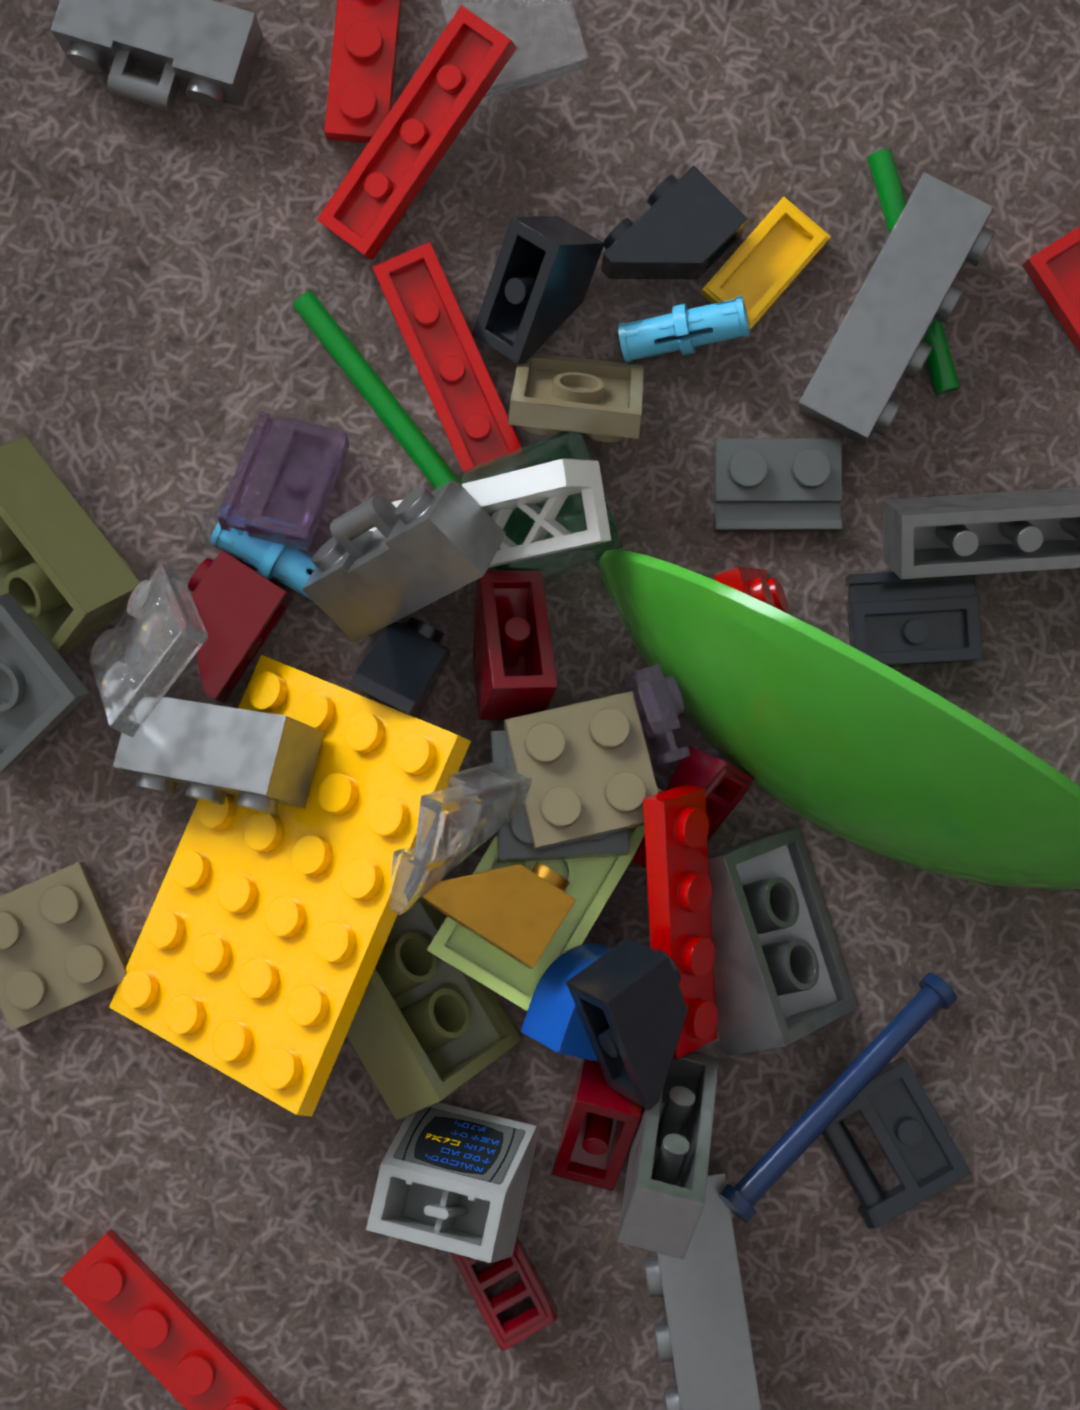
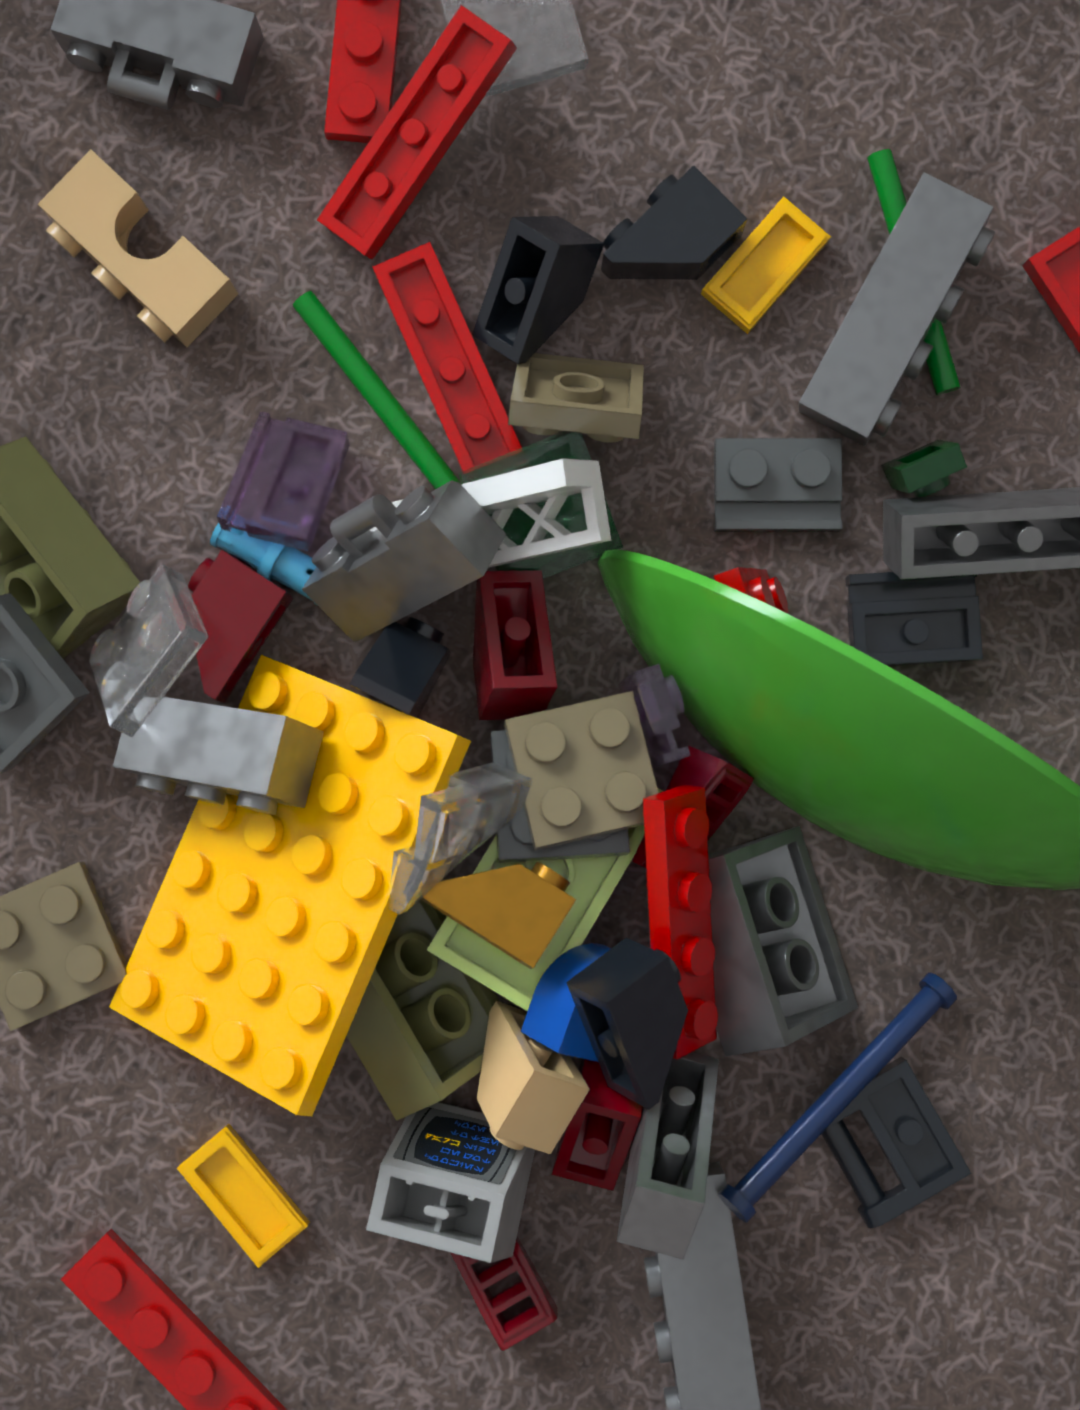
medium azure pin [618,296,750,363] -> none
none -> tan arch [38,149,238,347]
none -> yellow tile [177,1124,310,1268]
none -> tan slope [477,1001,590,1154]
none -> dark green plate [881,440,967,497]

